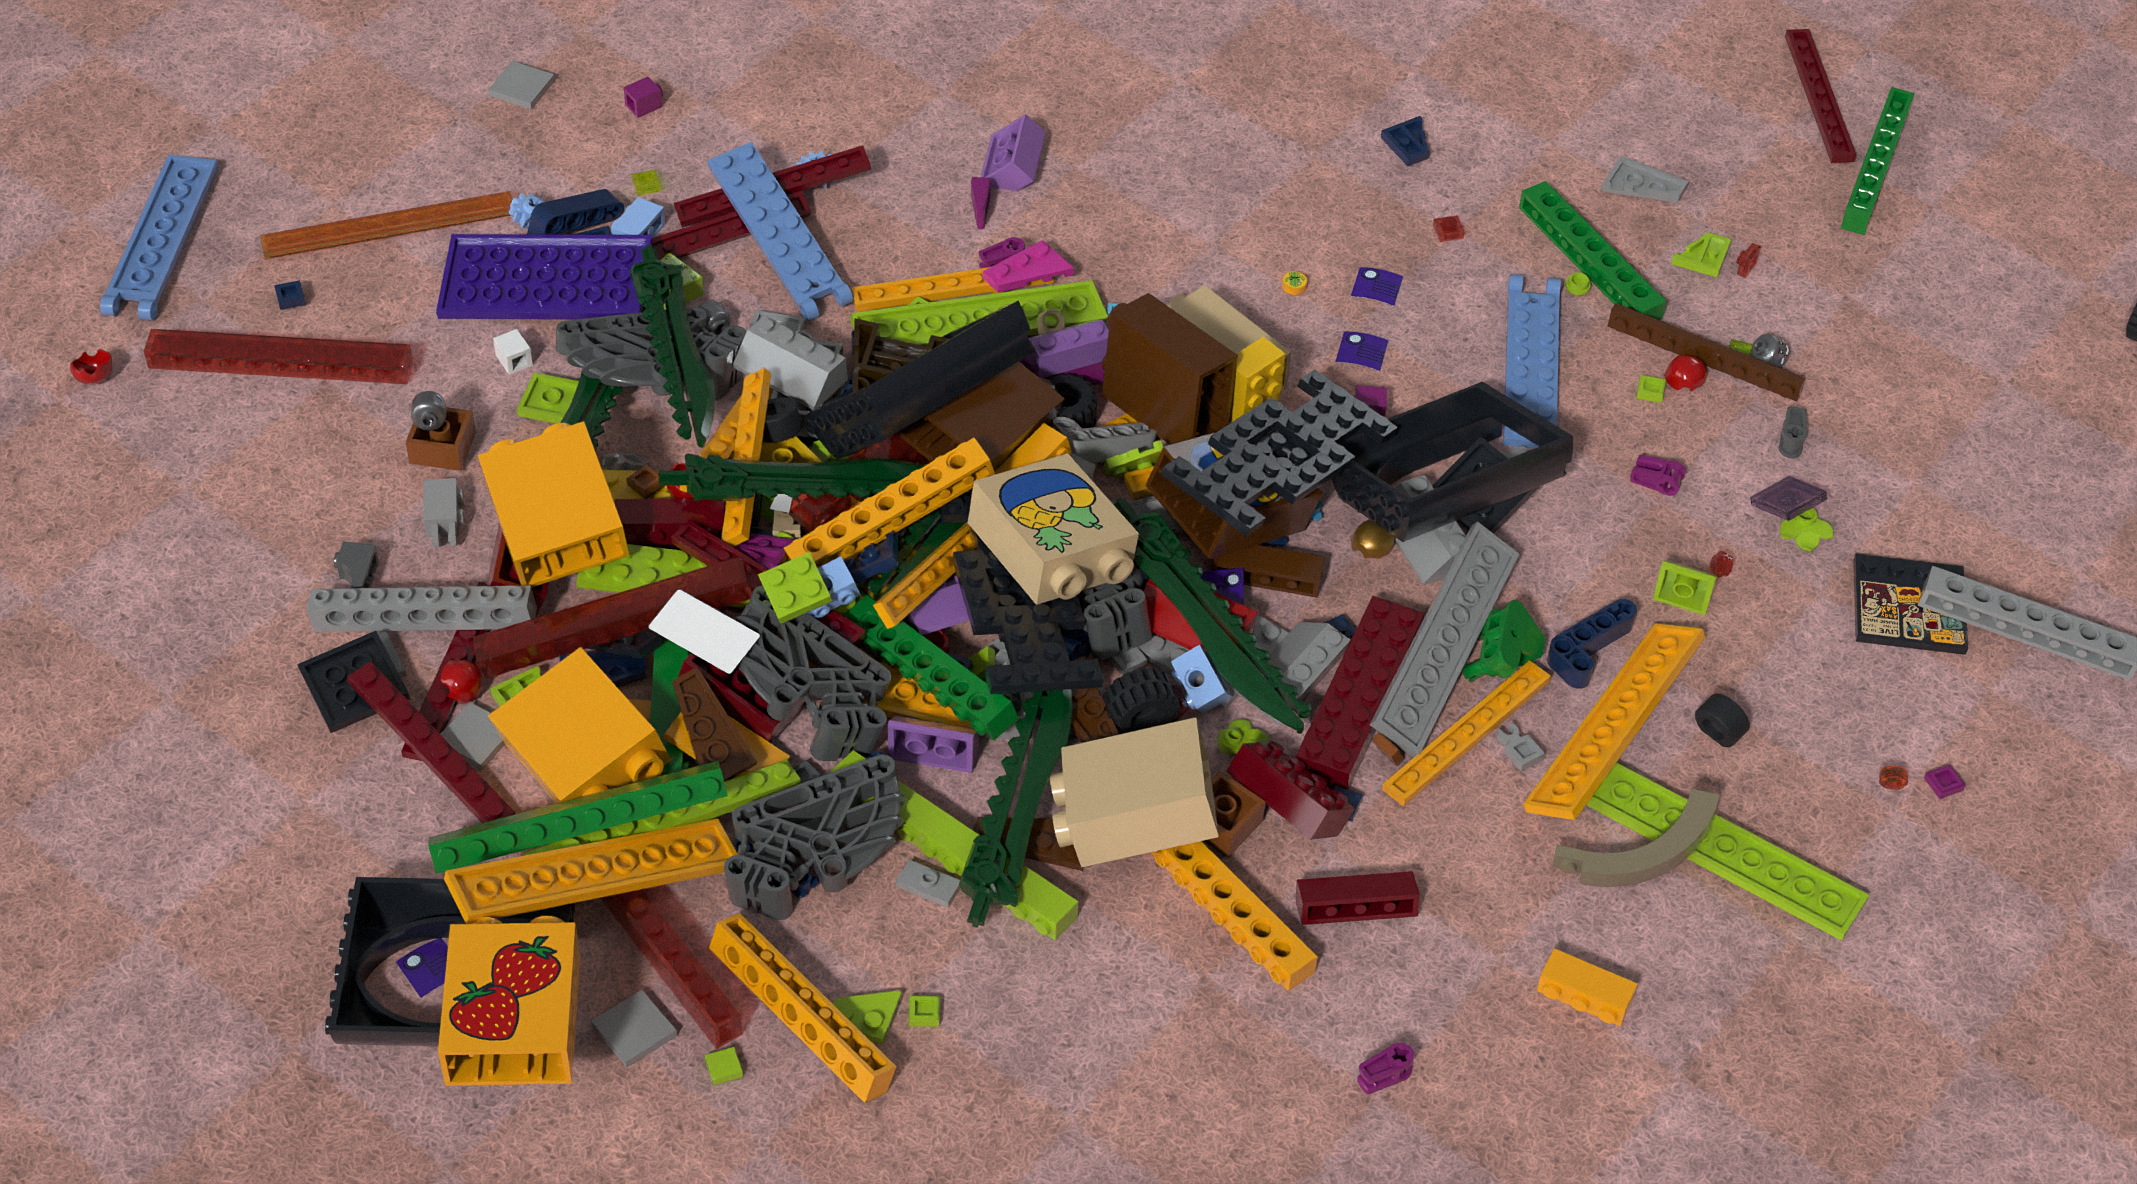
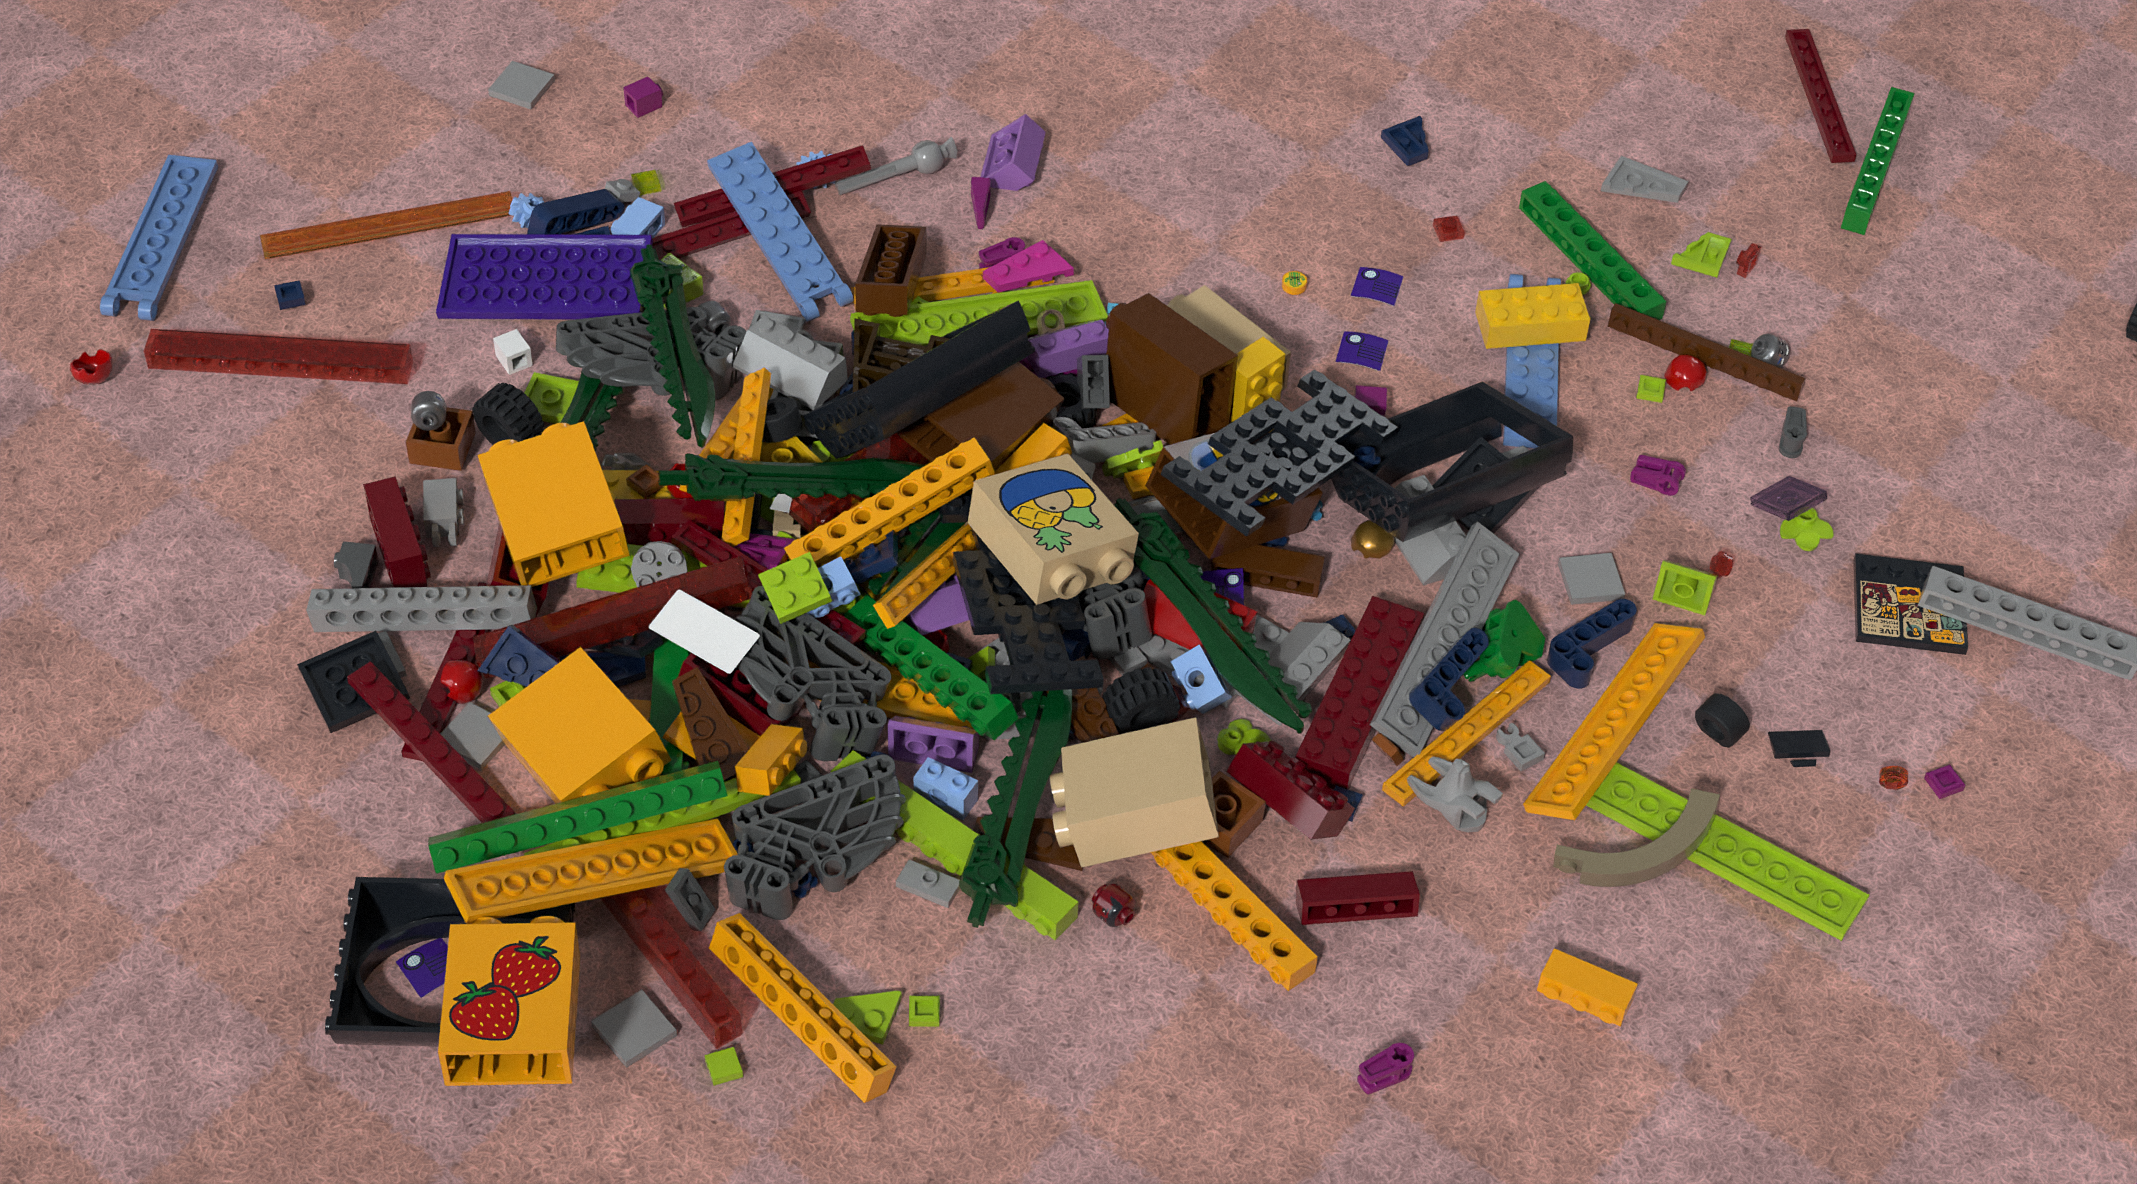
none -> dark red brick [363,476,431,588]
none -> black tyre [472,382,544,445]
none -> dark blue wing [478,625,561,687]
none -> light grey plate [605,179,640,202]
none -> light grey plate [631,541,687,596]
none -> dark grey plate [665,868,716,931]
none -> light orange brick [735,724,807,796]
none -> light grey piece [835,137,958,195]
none -> reddish brown brick [855,224,927,317]
none -> light blue brick [913,757,978,820]
none -> dark grey arch [1077,355,1110,409]
none -> dark red head [1092,883,1136,927]
none -> dark blue plate [1353,446,1381,469]
none -> light grey piece [1407,757,1503,832]
none -> dark blue beam [1409,628,1489,731]
none -> yellow brick [1475,283,1590,349]
none -> light grey tile [1558,553,1625,605]
none -> black piece [1768,730,1830,767]

